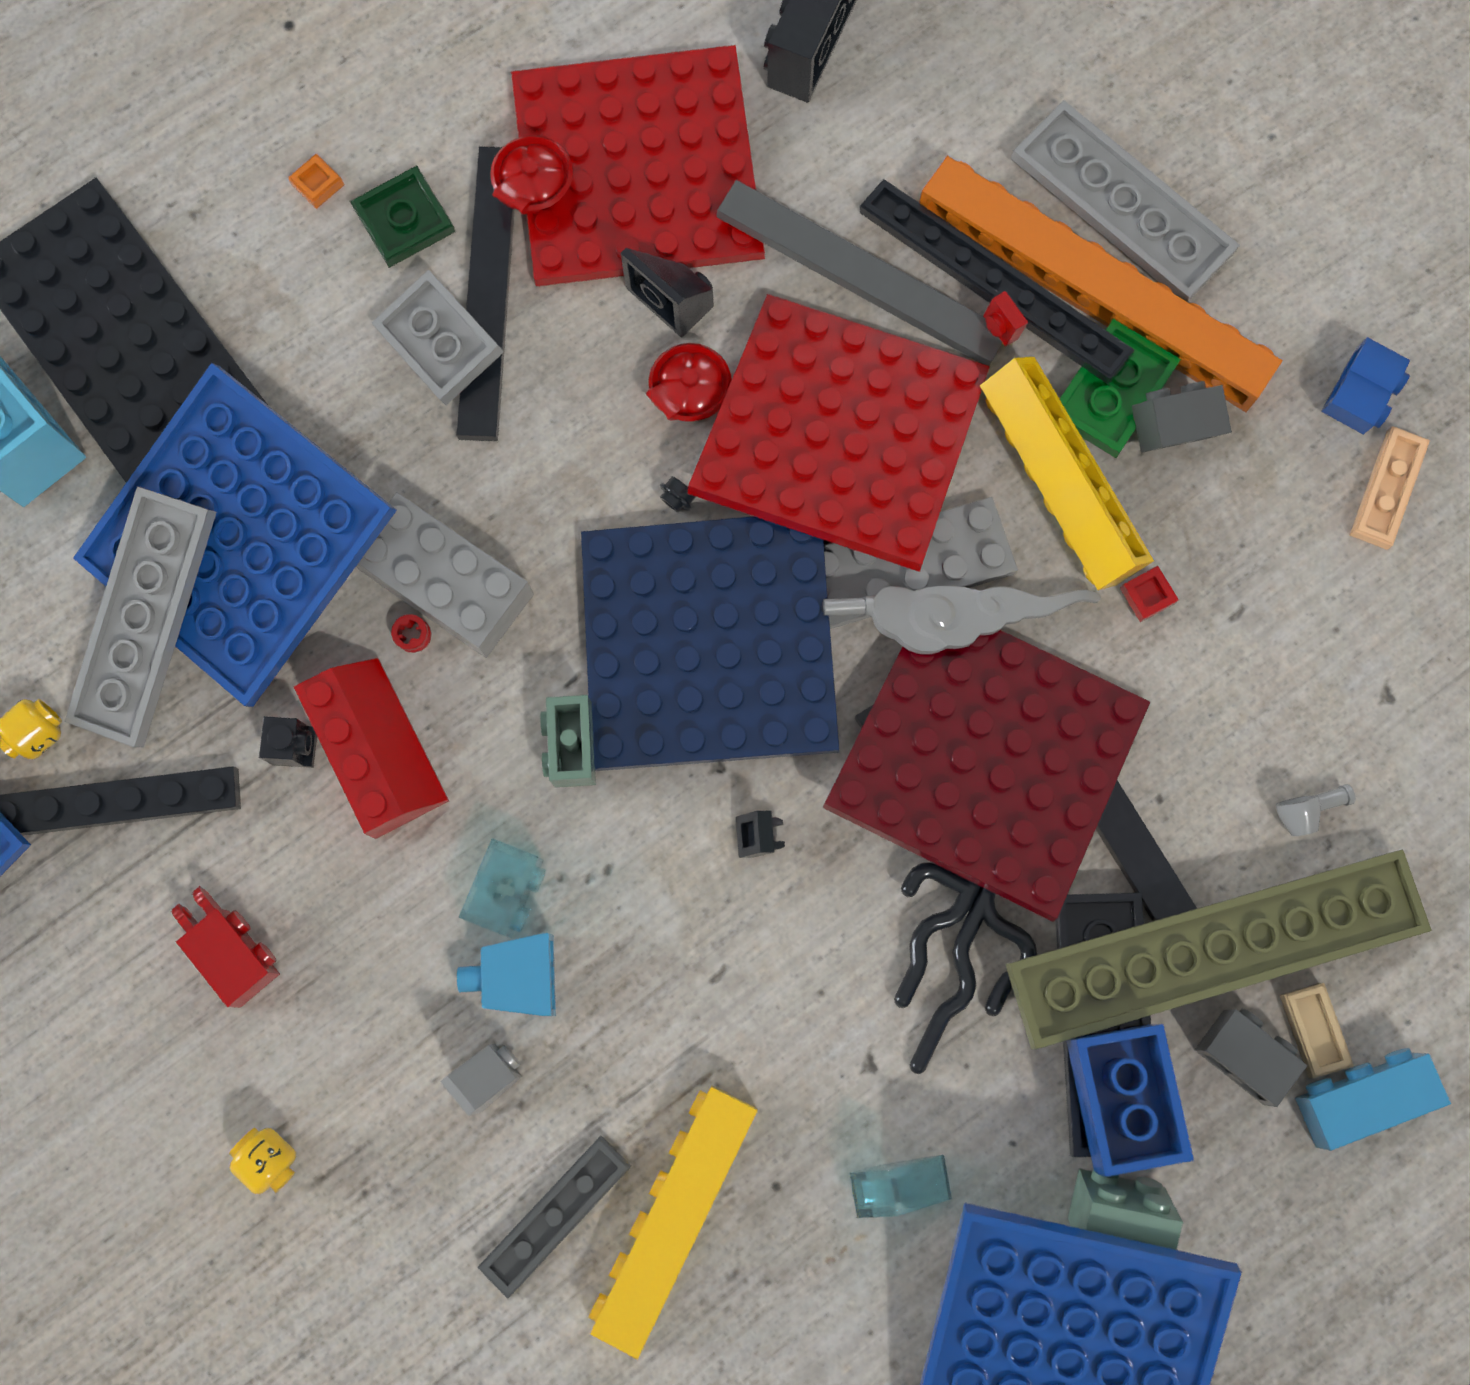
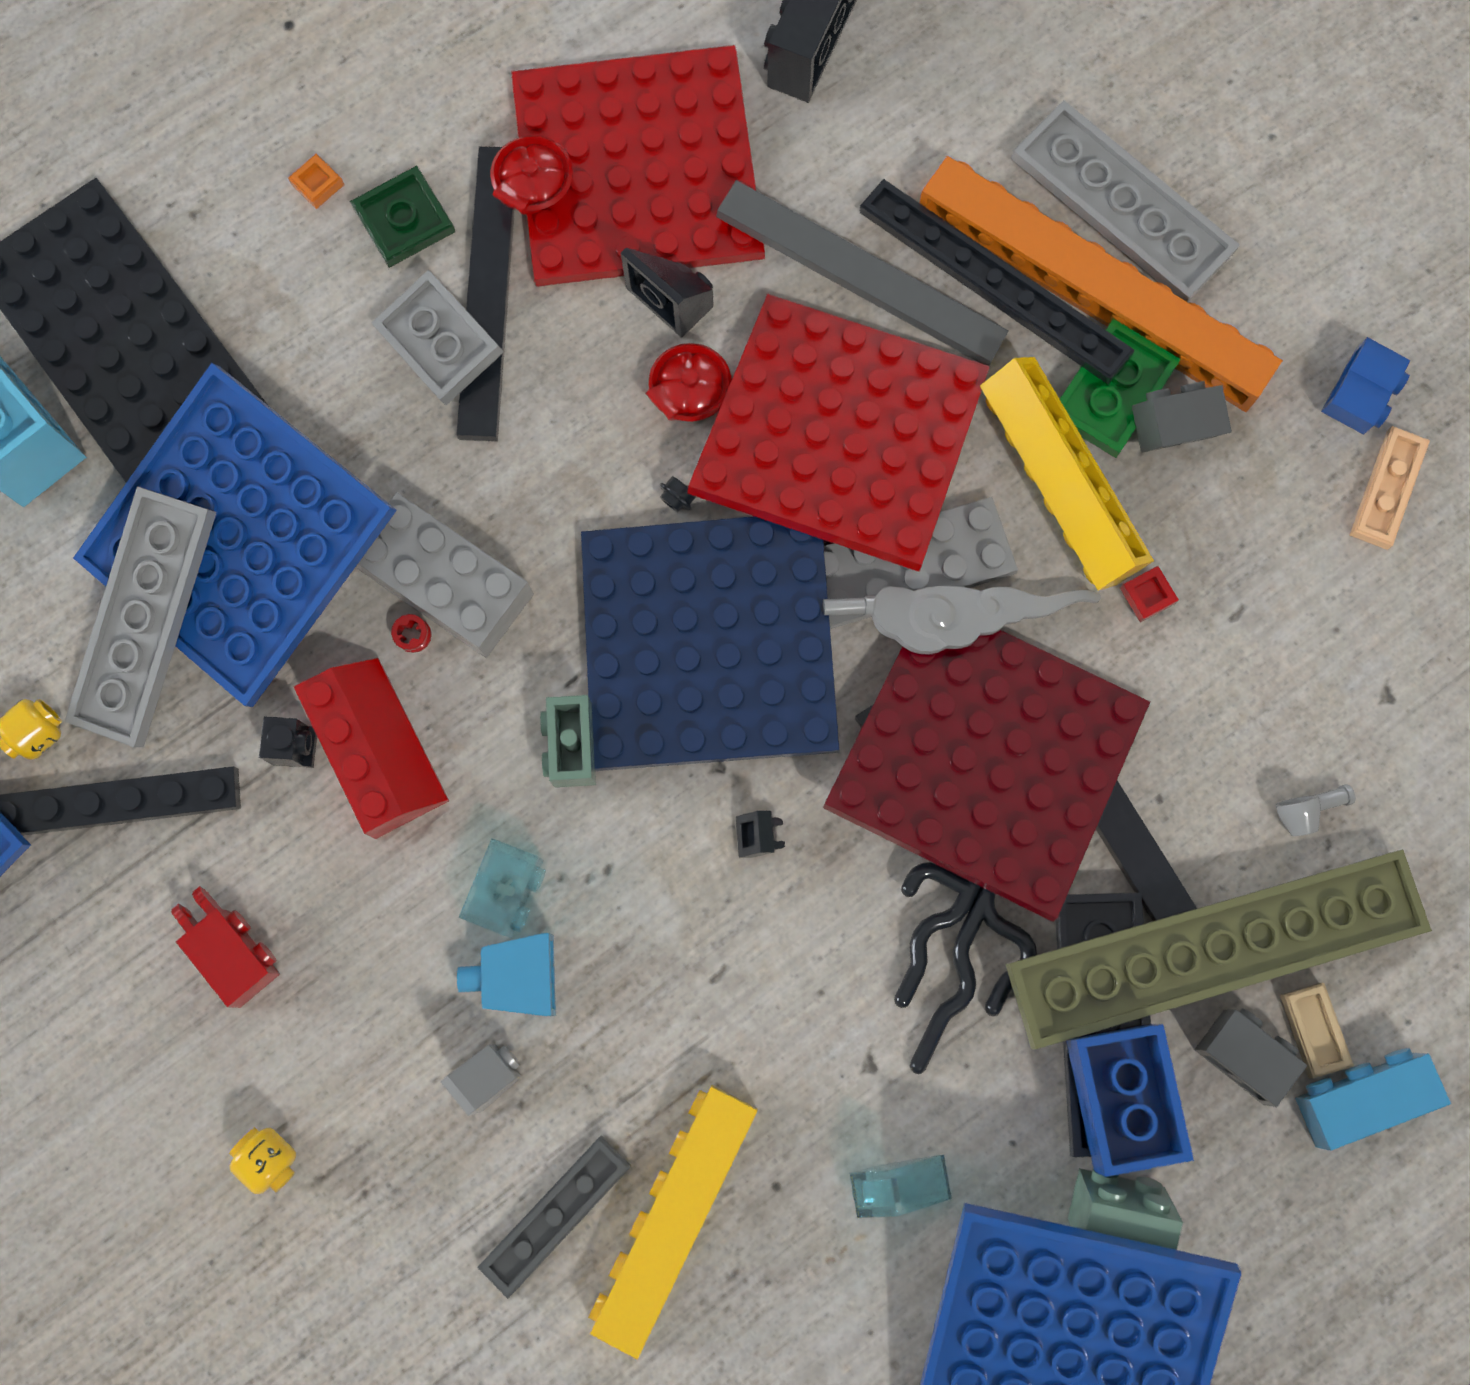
red plate [983,291,1028,347] -> none

